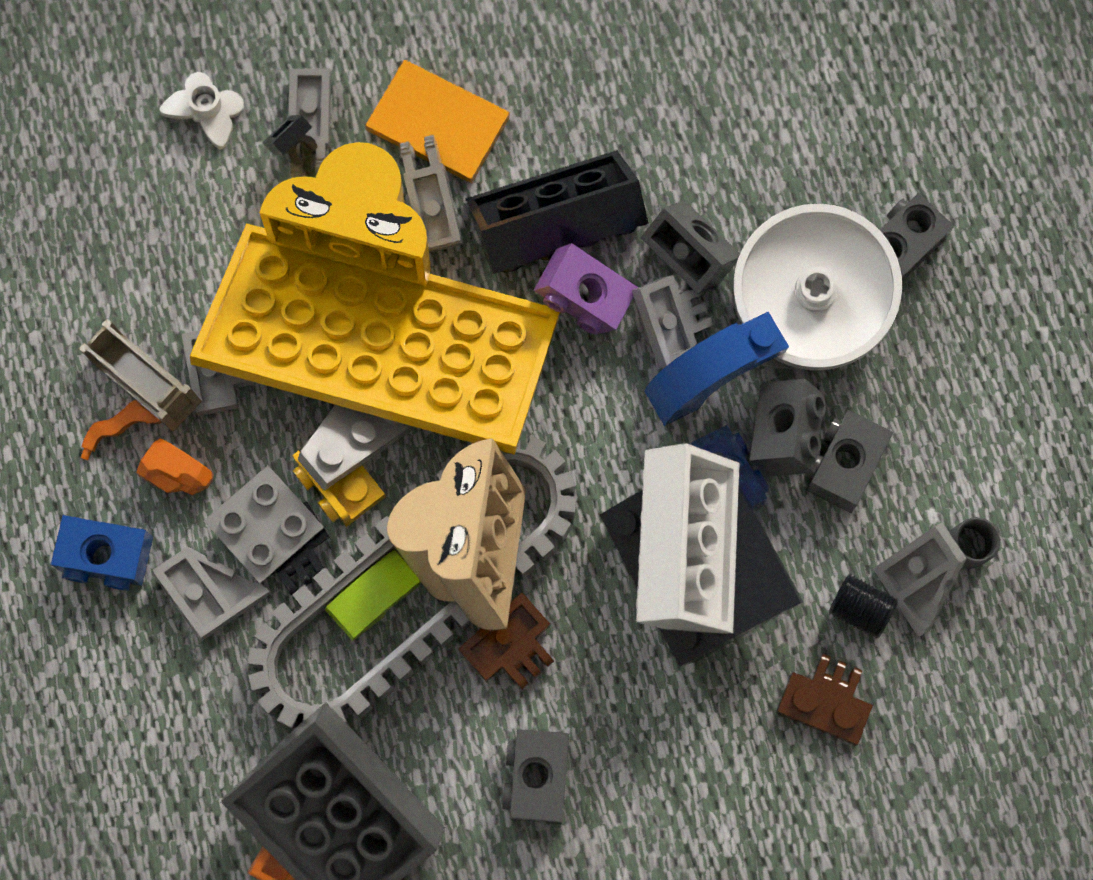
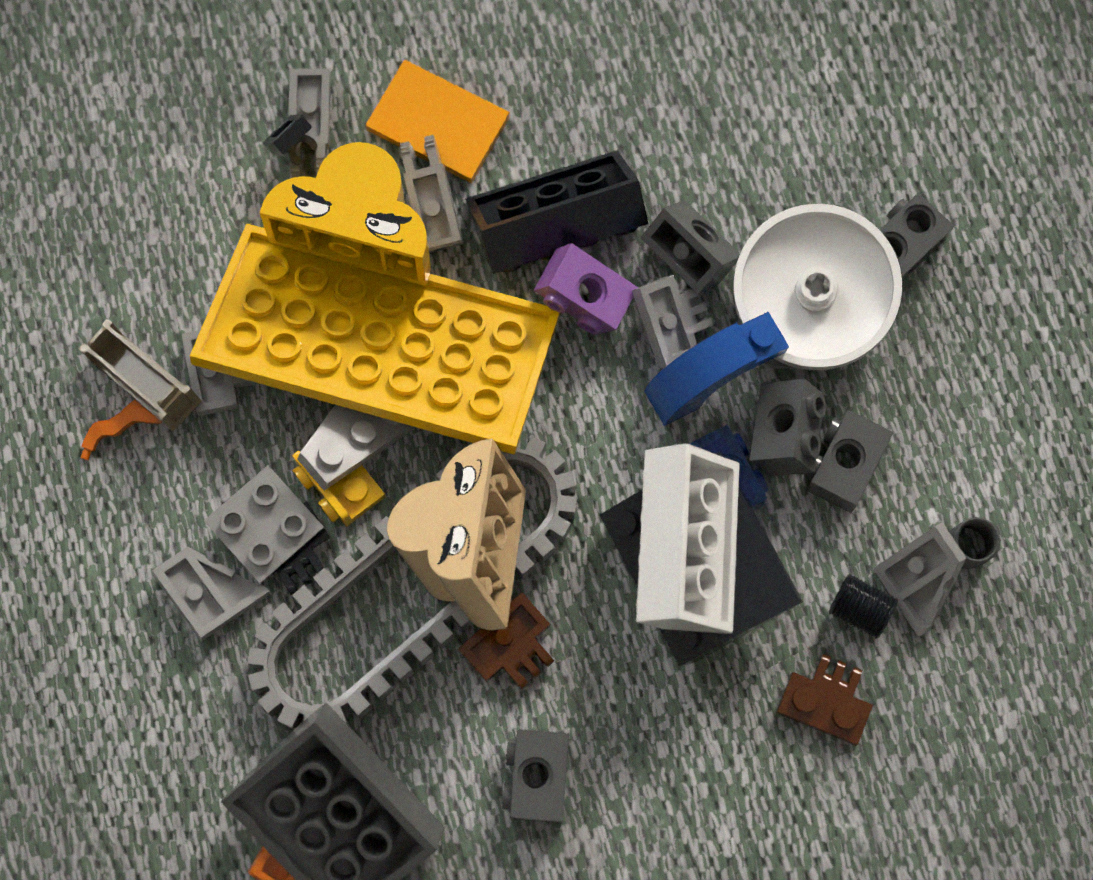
blue brick [51,515,153,591] -> none
orange rock [136,438,214,495] -> none
white animal [159,72,244,150] -> none
lime slope [325,550,421,641] -> none

